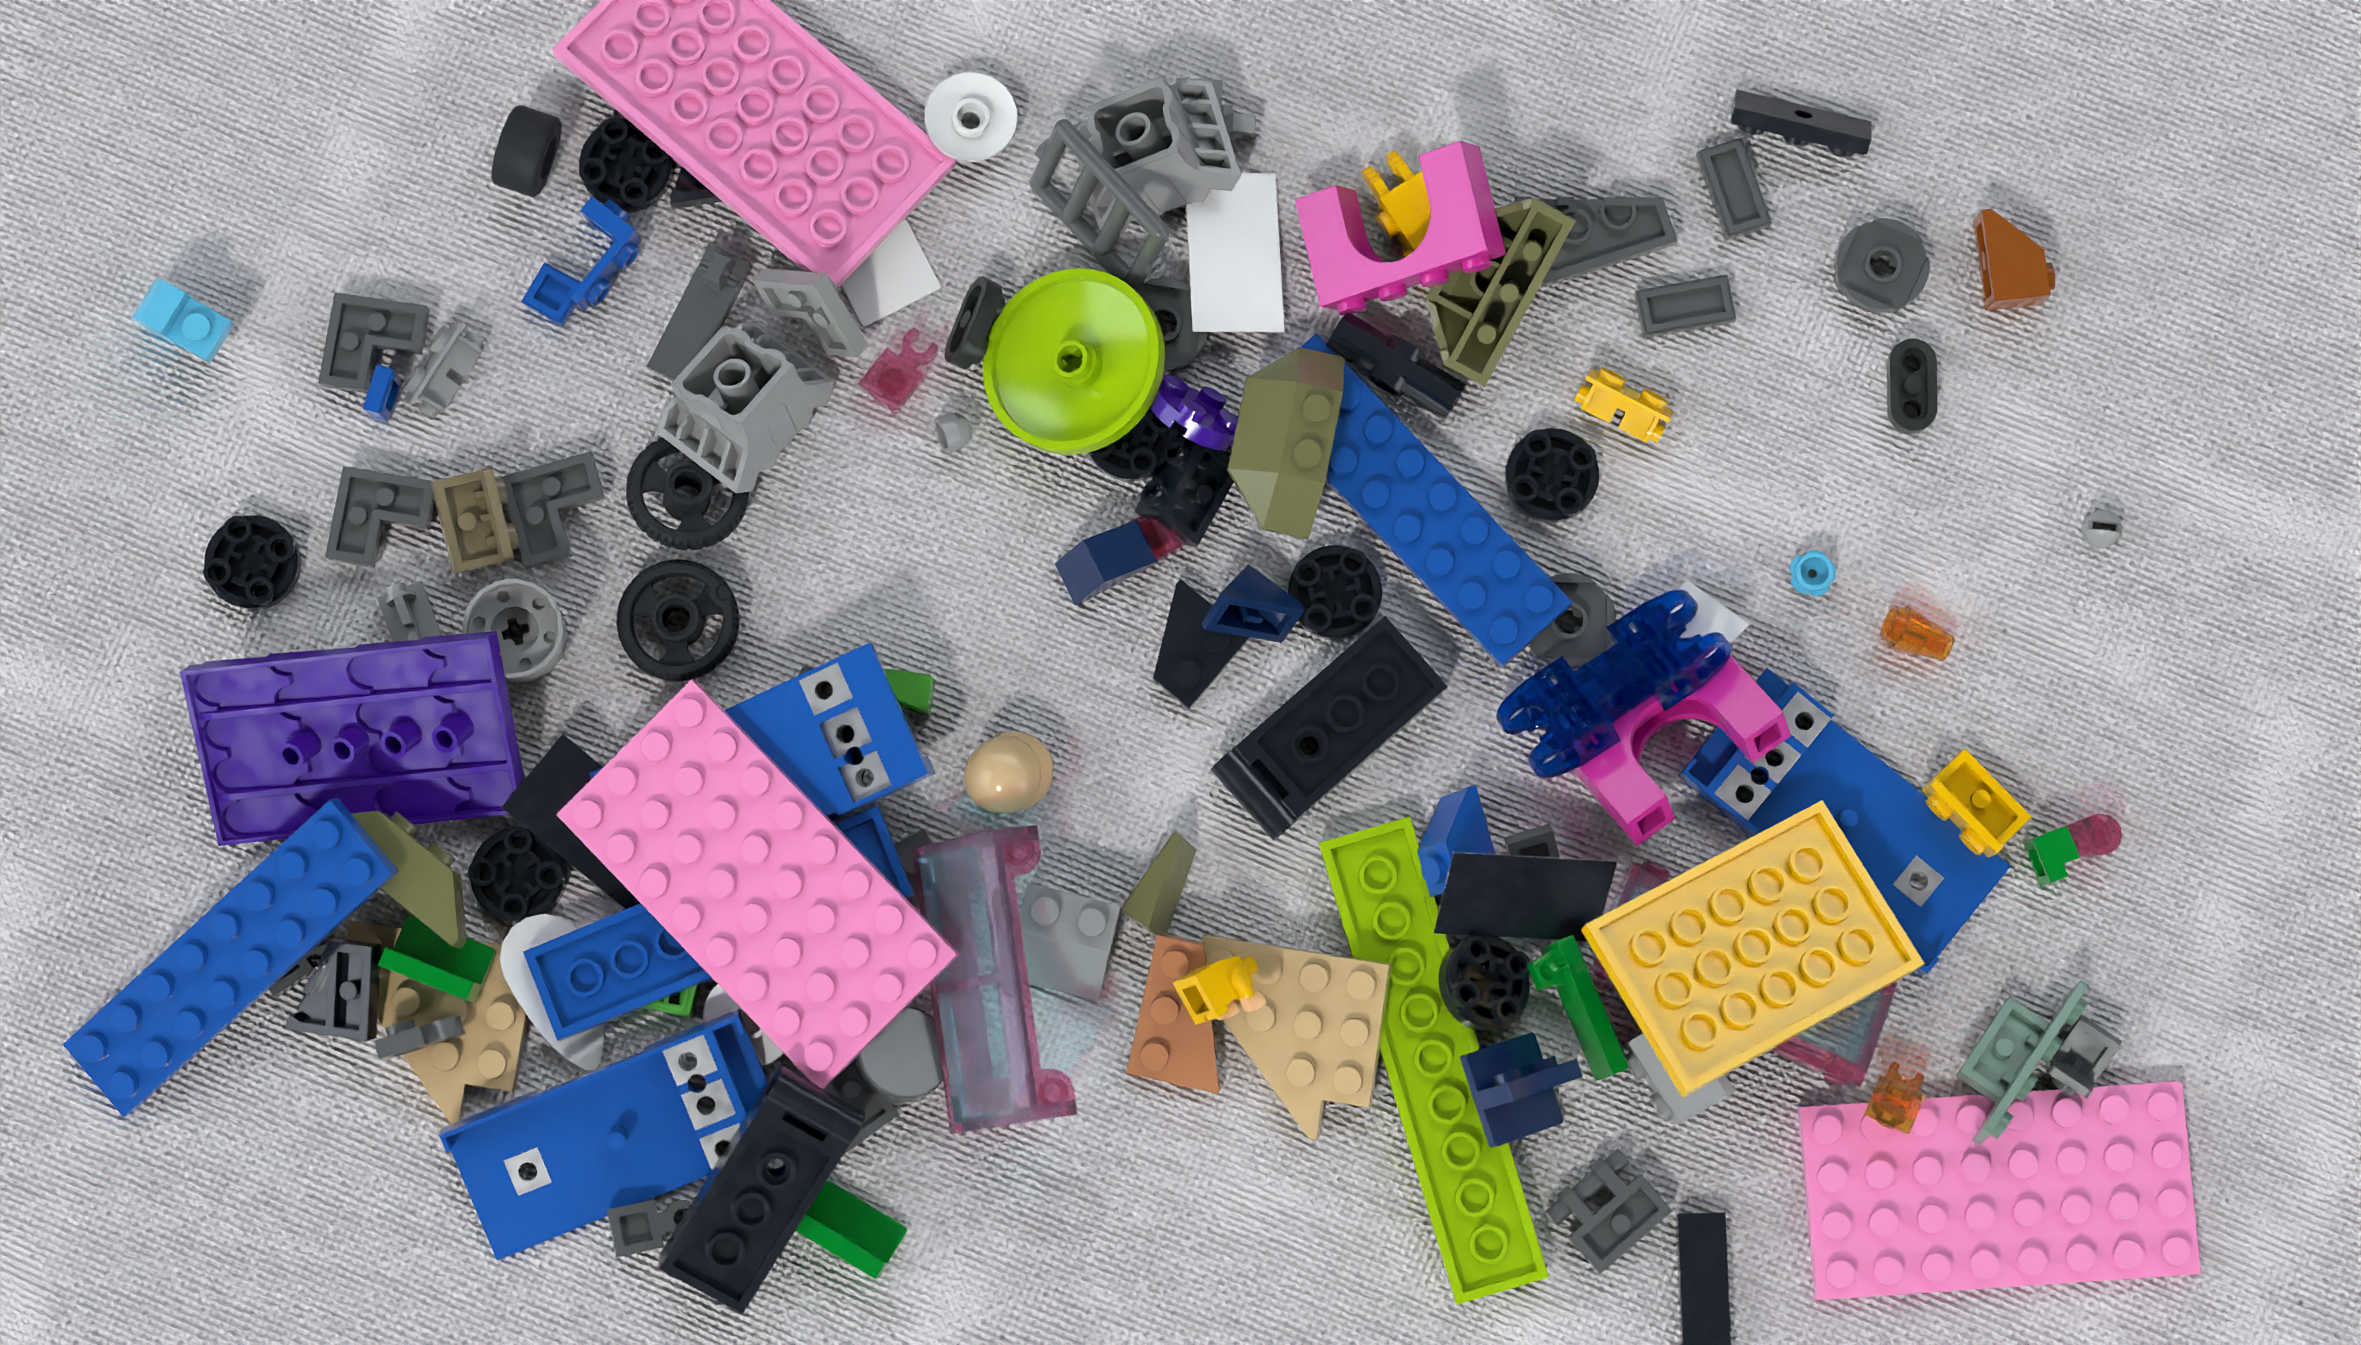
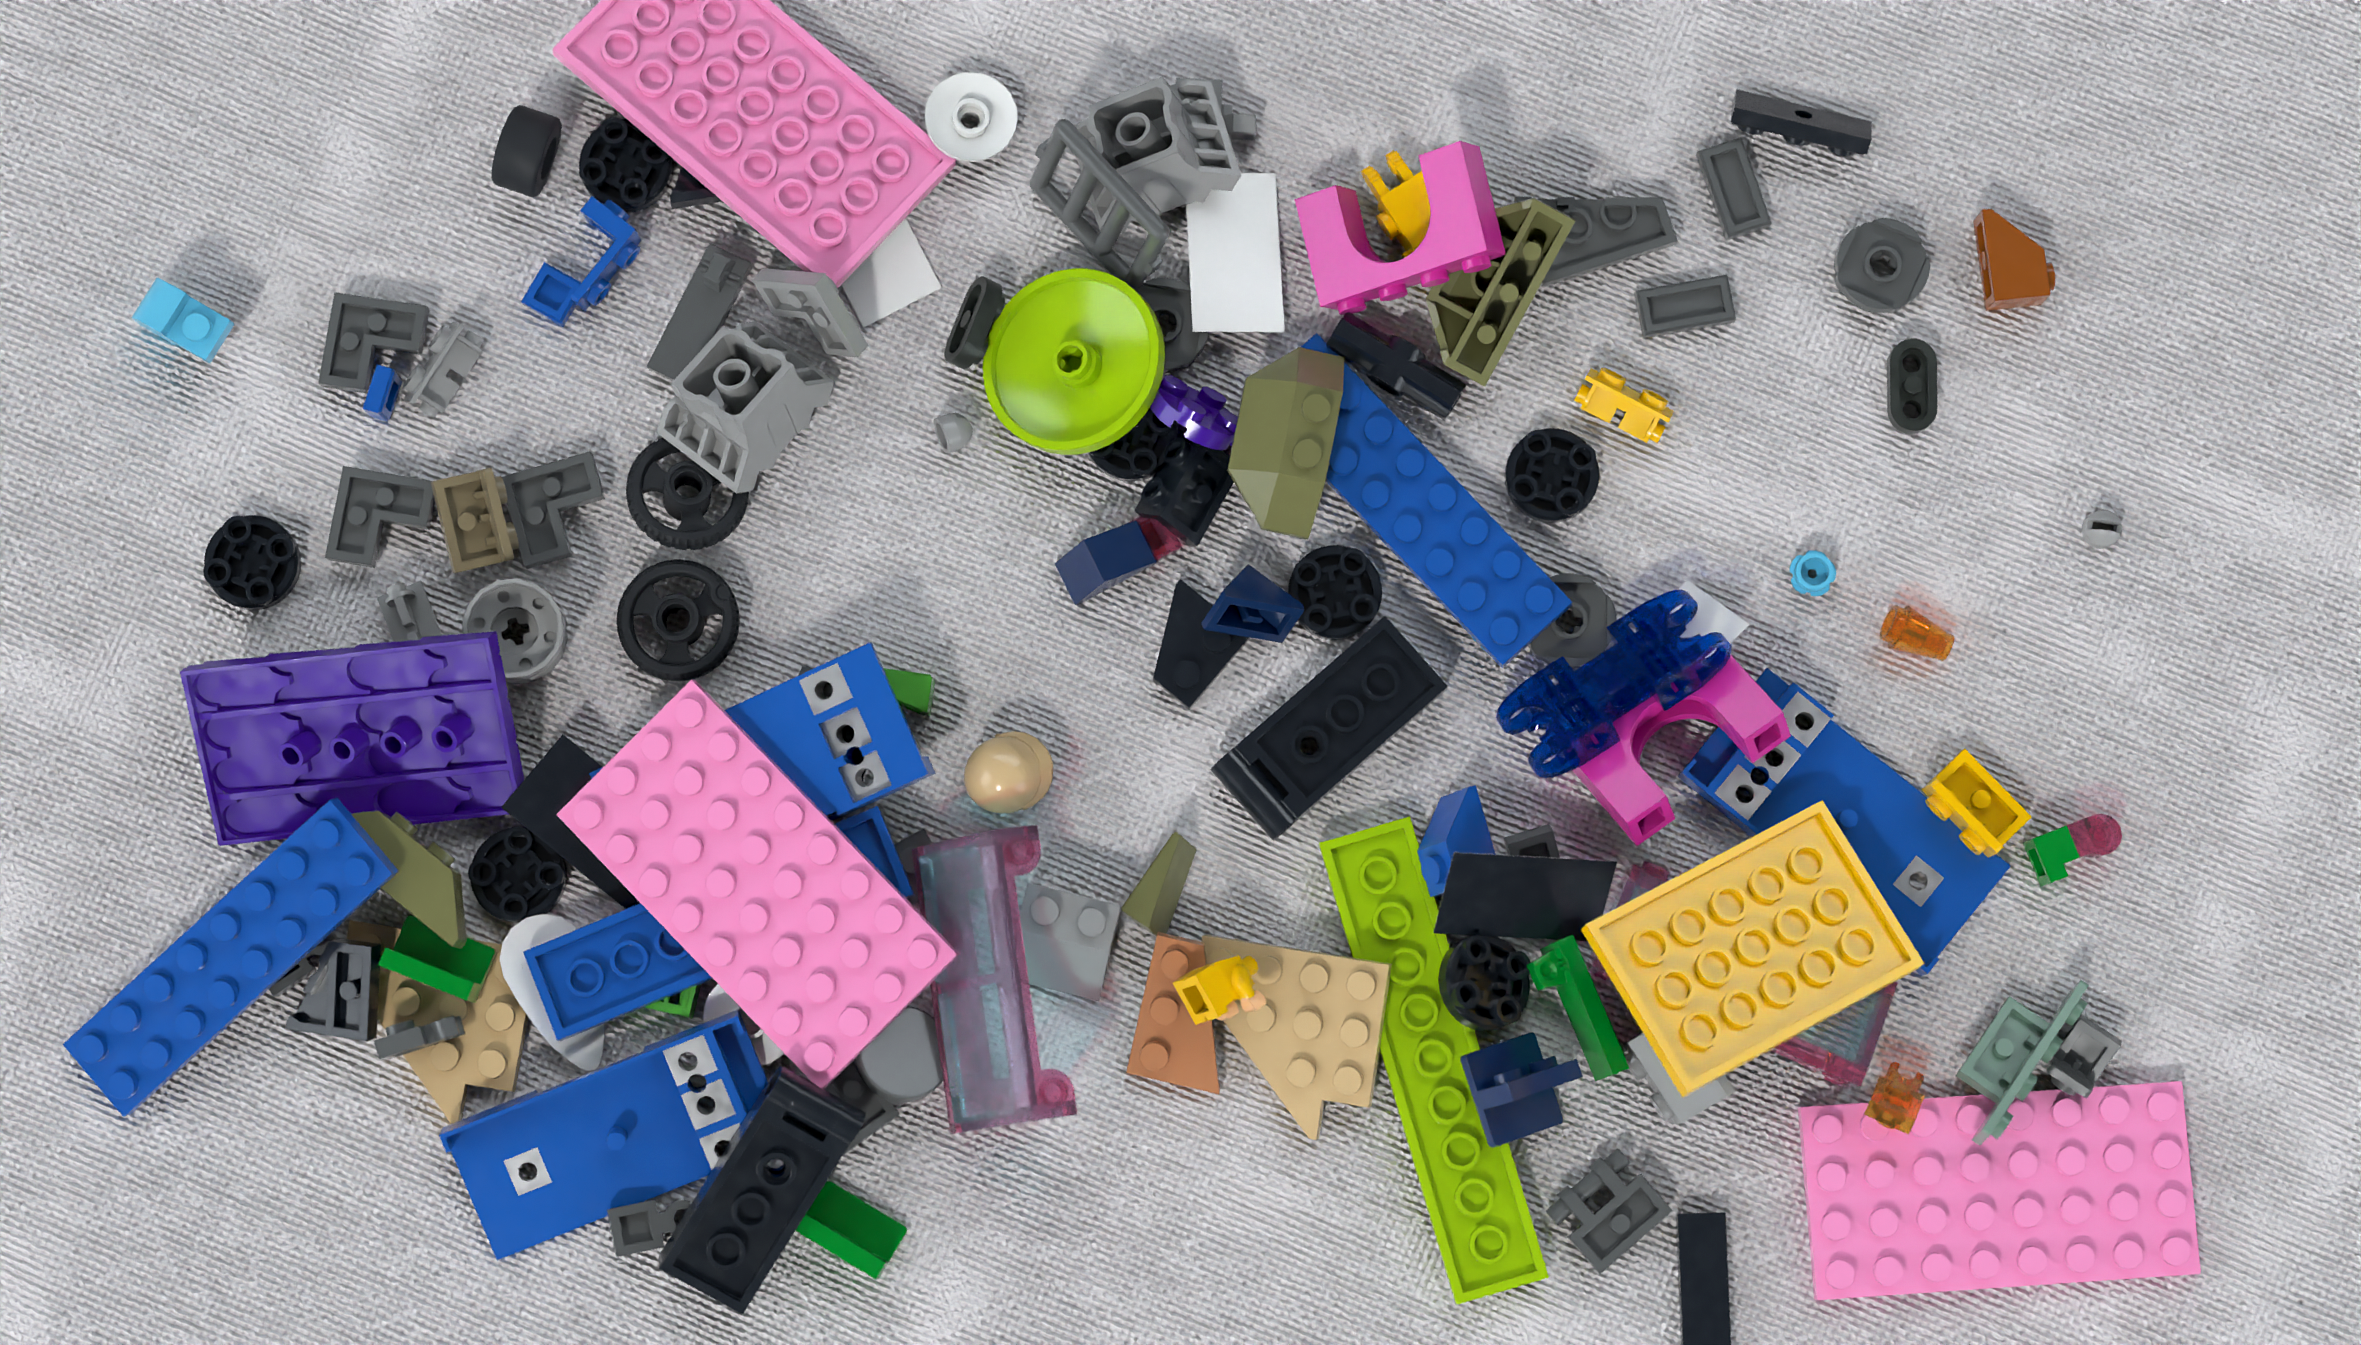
clear pink plate [858,327,939,415] -> none

